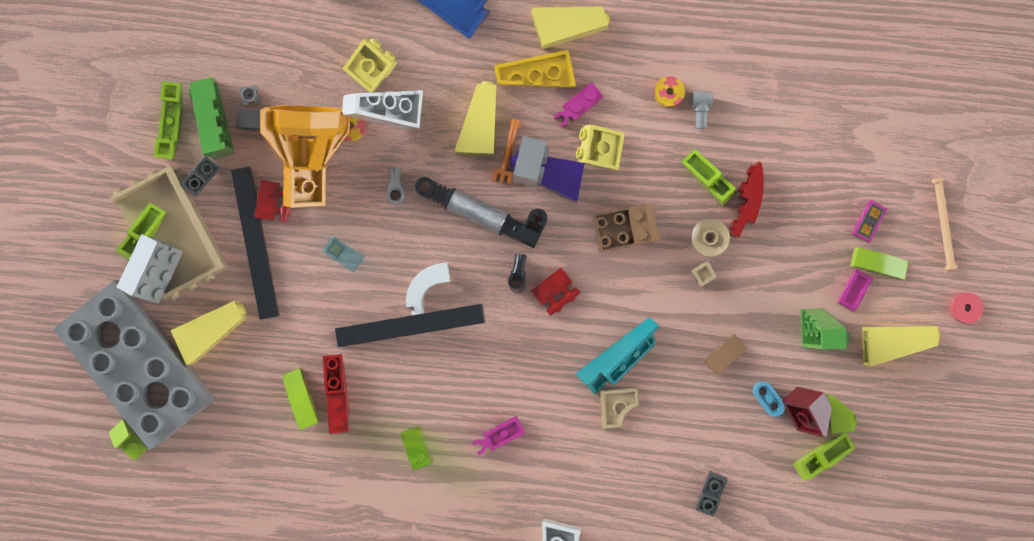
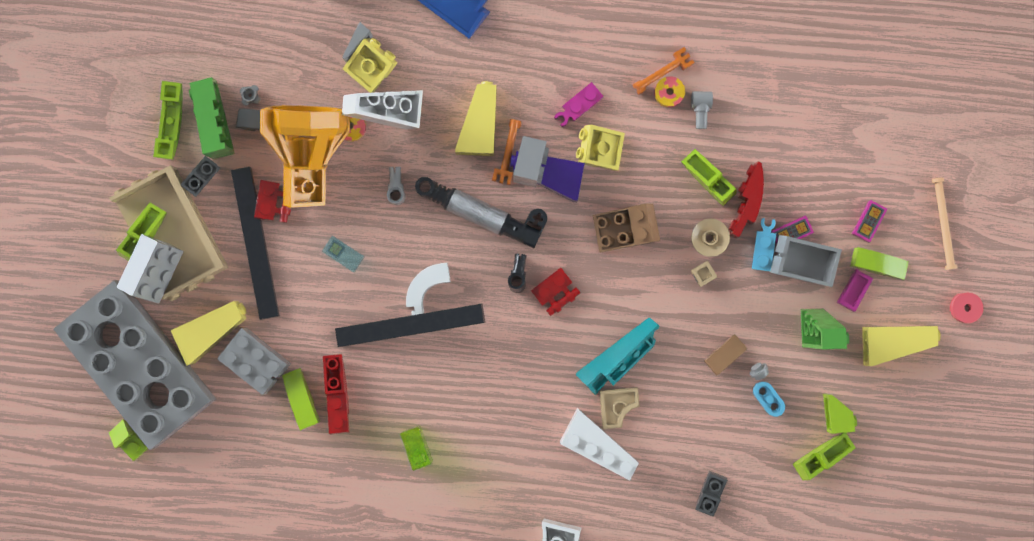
dark pink plate [472,415,526,455] -> none
yellow wing [494,50,576,88] -> none
light yellow slope [531,6,610,49] -> none
dark red slope [782,387,832,438] -> none
none -> light grey piece [217,328,291,395]
none -> light grey slope [342,22,373,63]
none -> white wedge [560,408,639,480]
none -> orange hinge [632,47,695,95]
none -> light grey plate [750,363,769,380]
none -> medium azure plate [752,218,777,271]
none -> light grey piece [770,235,842,287]
none -> tile [771,216,814,246]

